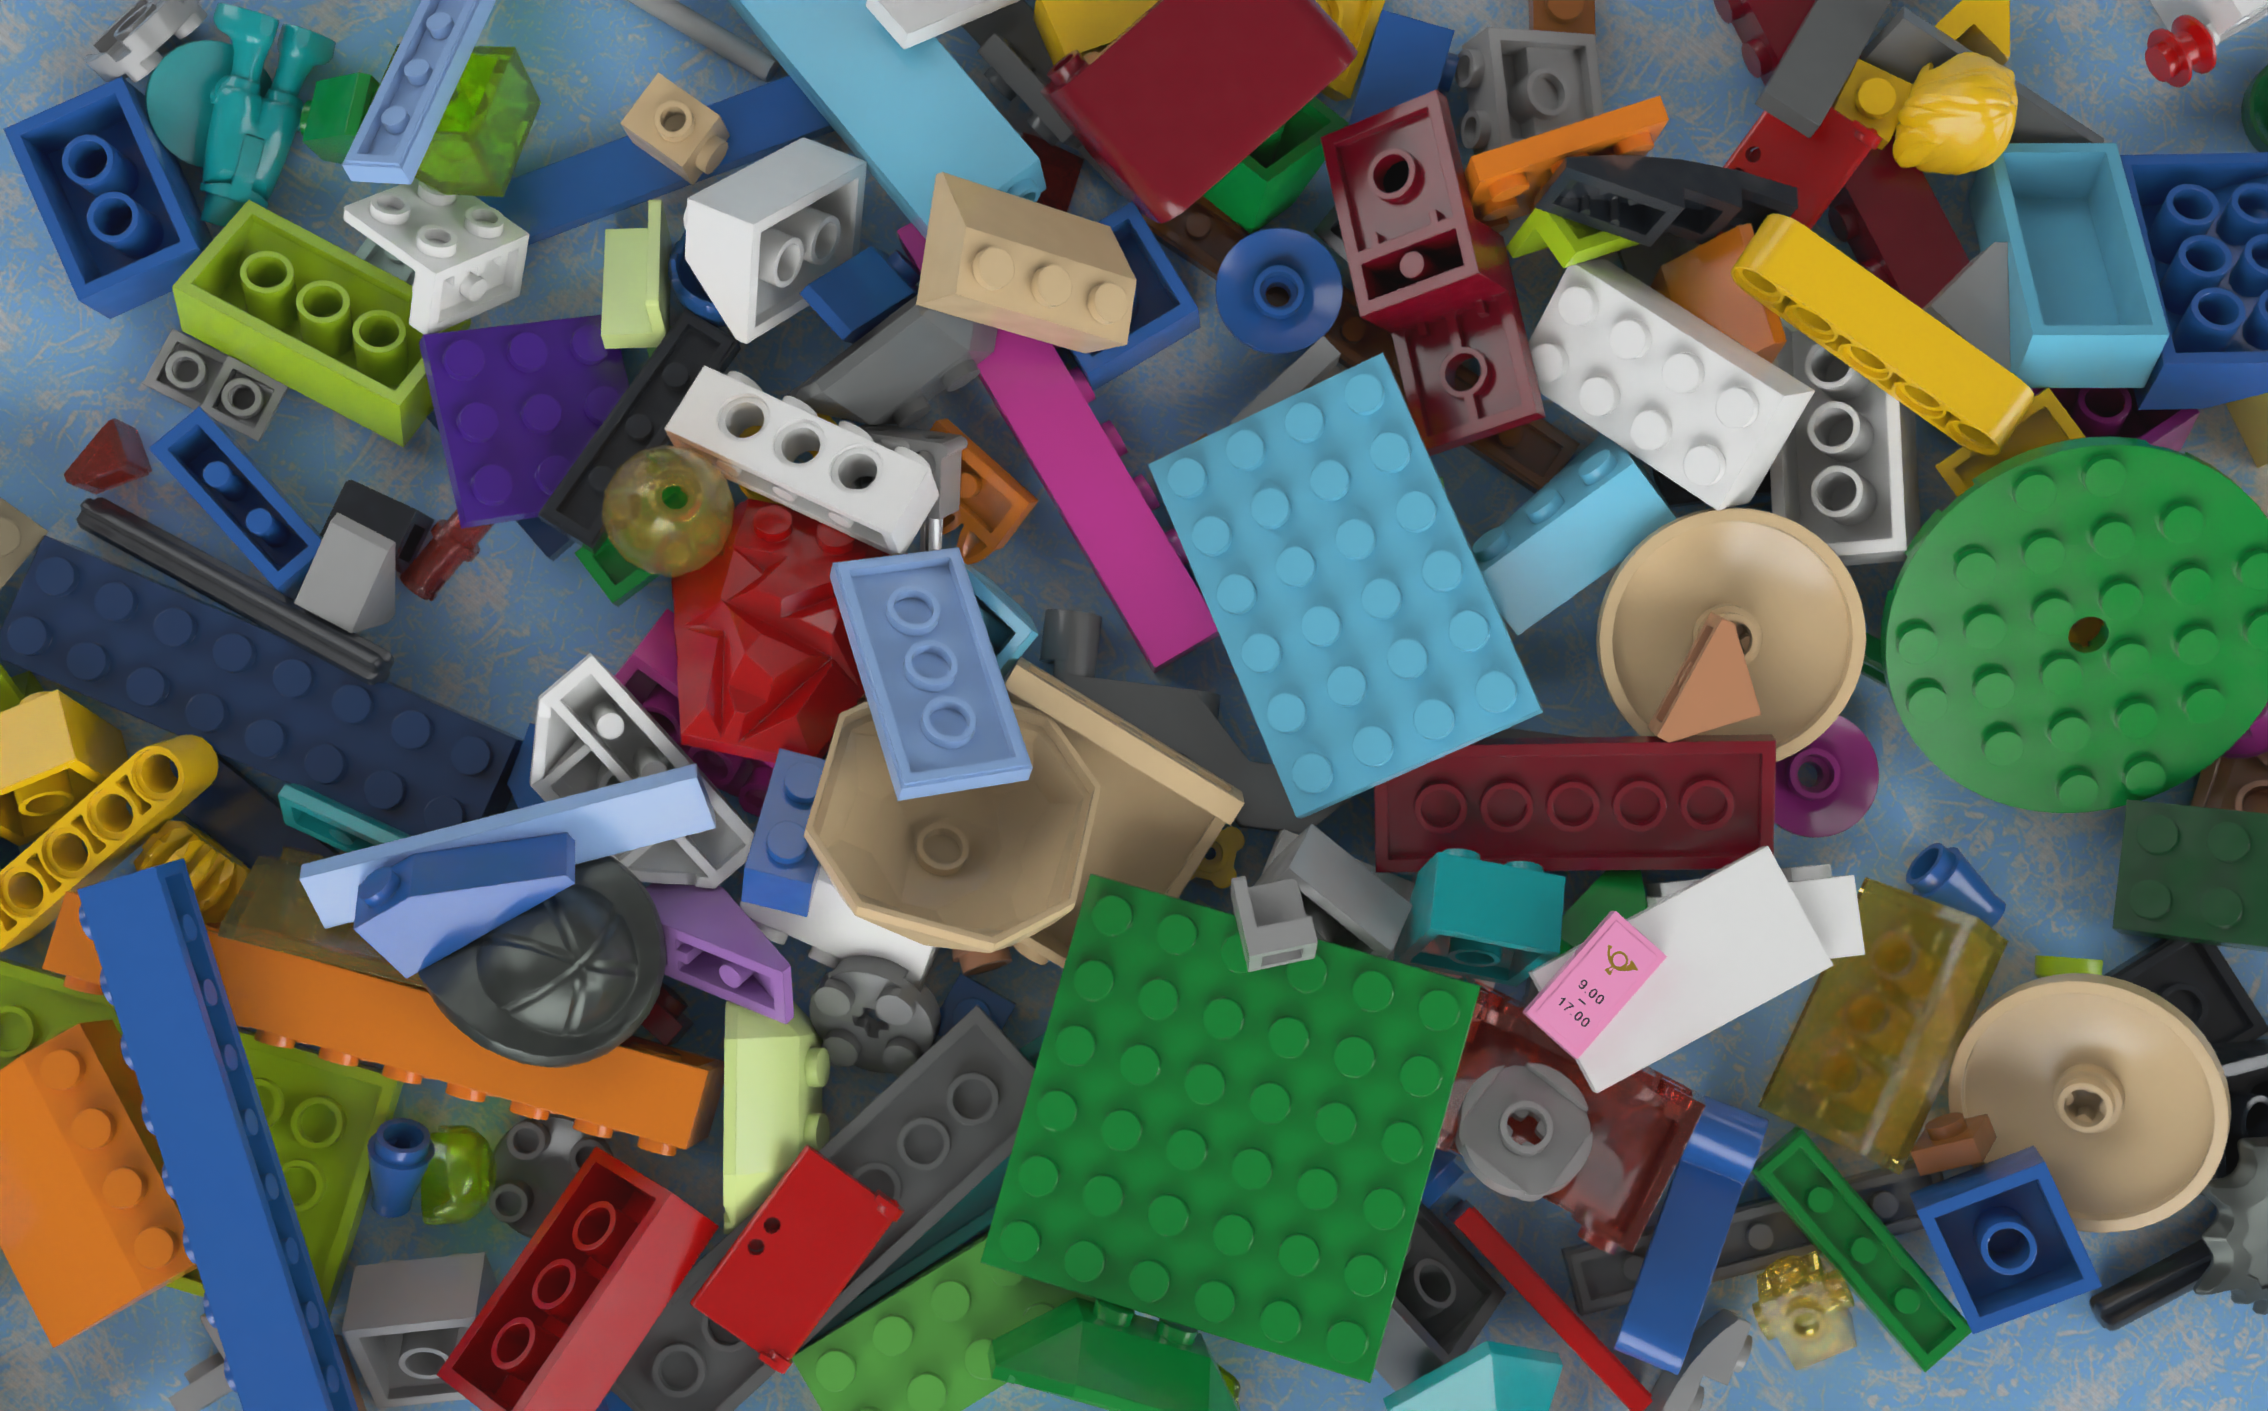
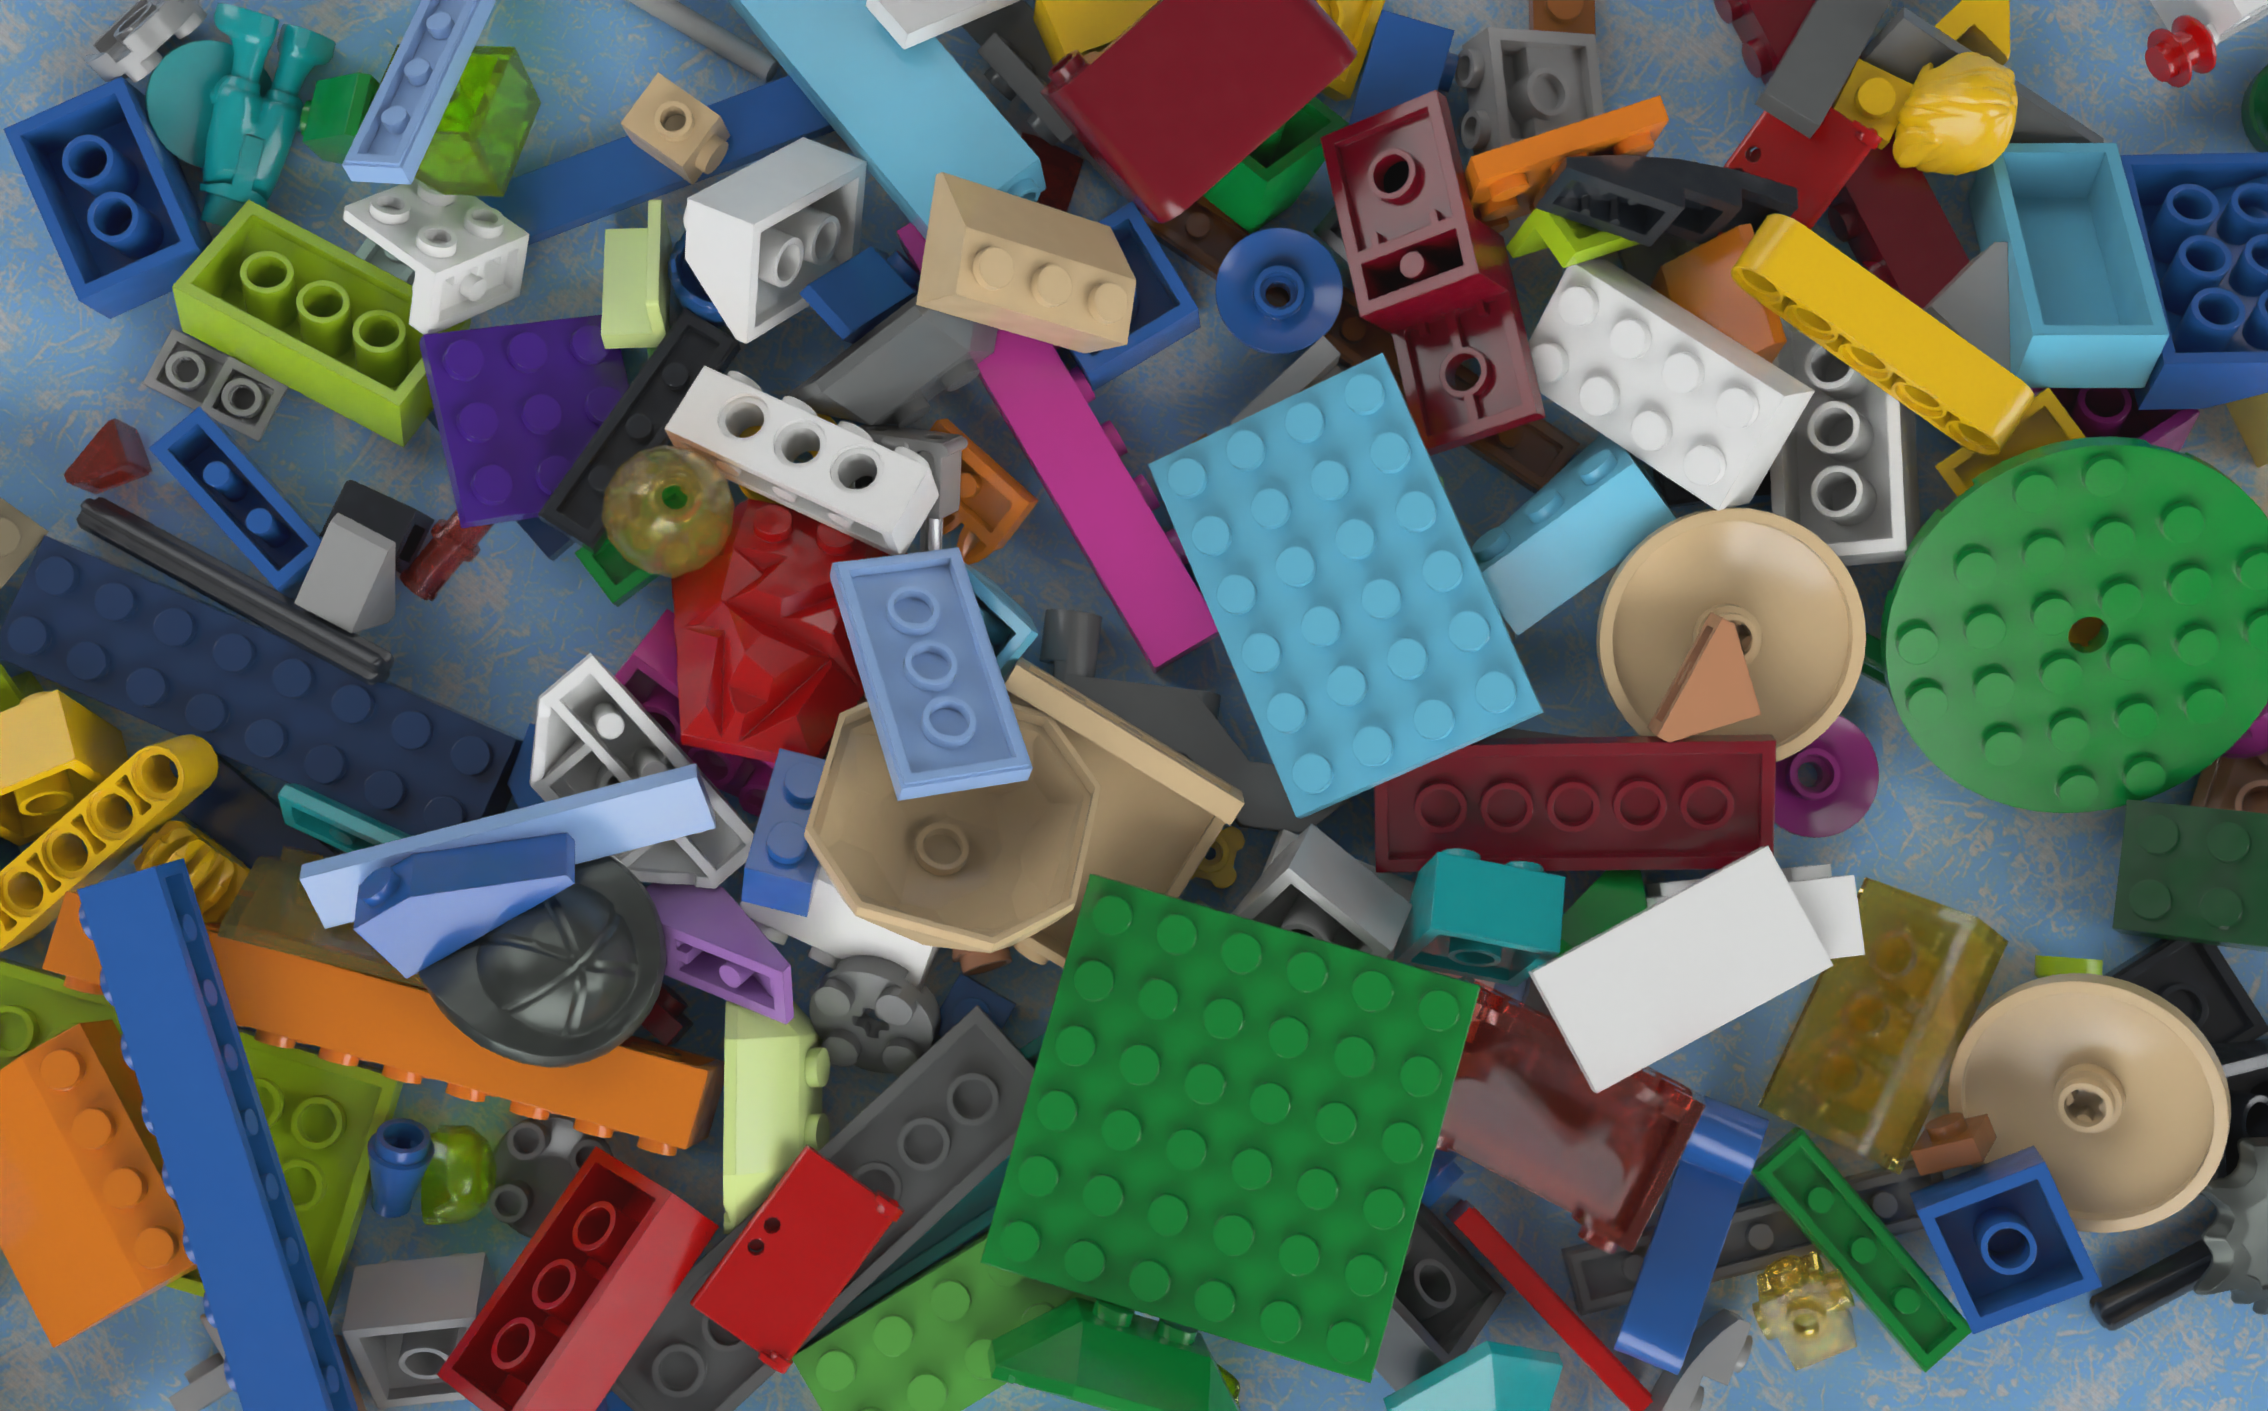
light grey panel [1230,876,1318,972] -> none
light grey plate [1455,1063,1593,1202] -> none
bright pink tile [1522,911,1667,1059] -> none
blue cone [1906,843,2006,932] -> none

